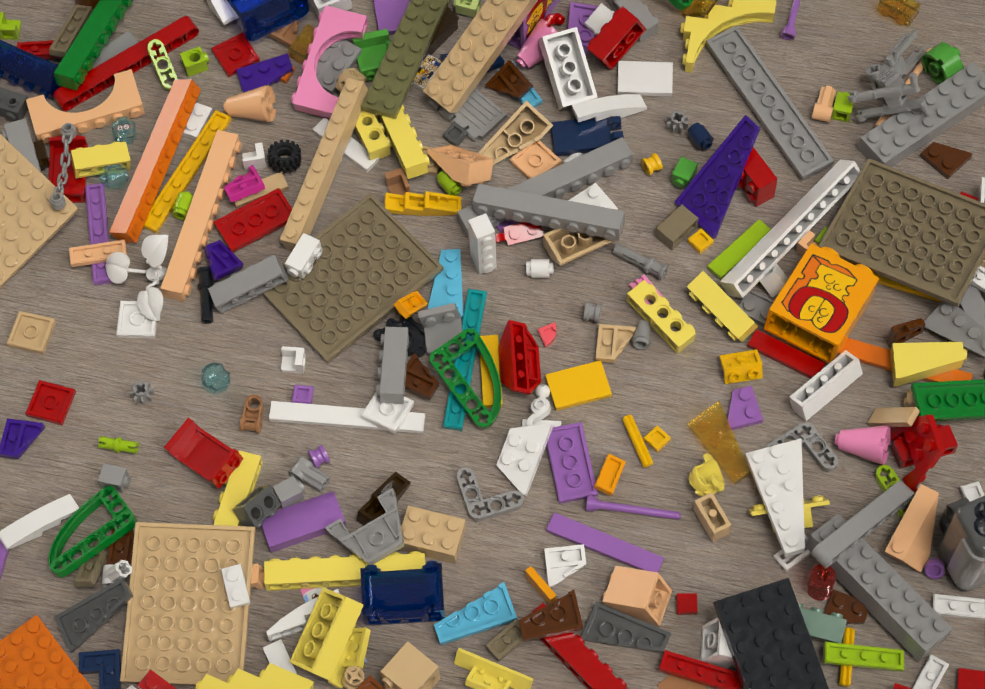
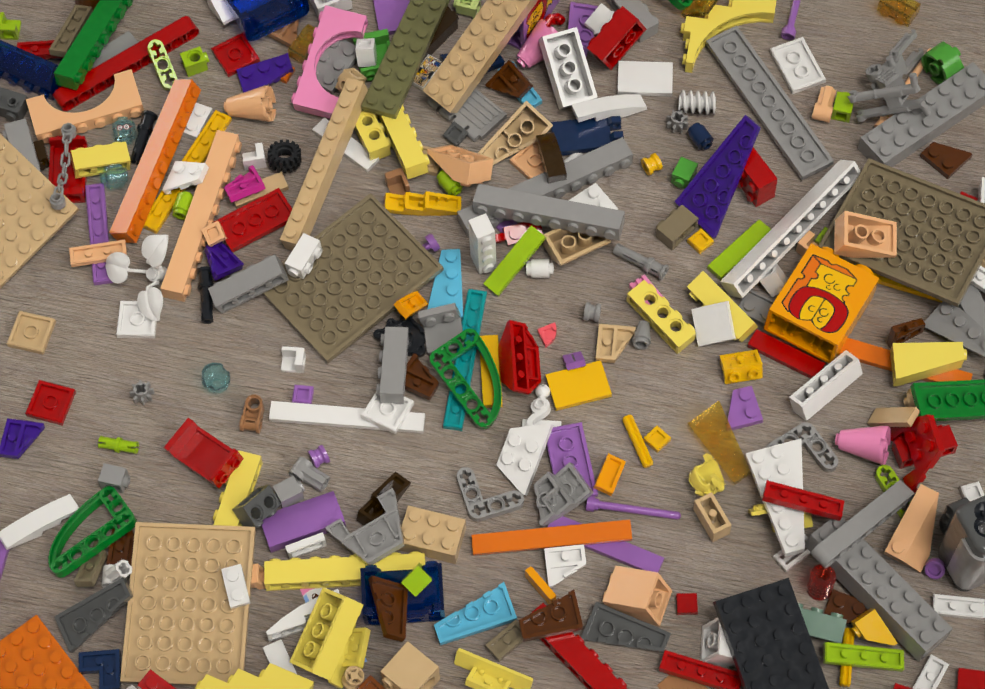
none -> black pin [130,110,158,165]
none -> white wing [162,161,209,195]
none -> light nougat tile [201,221,227,247]
none -> white tile [285,532,327,559]
none -> white panel [355,38,377,67]
none -> reddish brown wing [368,575,408,642]
none -> lime panel [401,563,432,597]
none -> medium lavender tile [422,234,440,252]
none -> orange tile [471,519,632,556]
none -> lime tile [483,225,546,296]
none -> light grey slope [534,462,594,527]
none -> dark brown slope [536,132,567,184]
none -> medium lavender tile [562,351,586,370]
none -> white piece [678,90,716,115]
none -> white tile [691,301,736,347]
none -> red plate [762,480,845,521]
none -> white tile [770,37,826,94]
none -> light nougat slope [834,211,897,258]
none -> yellow slope [851,608,898,646]

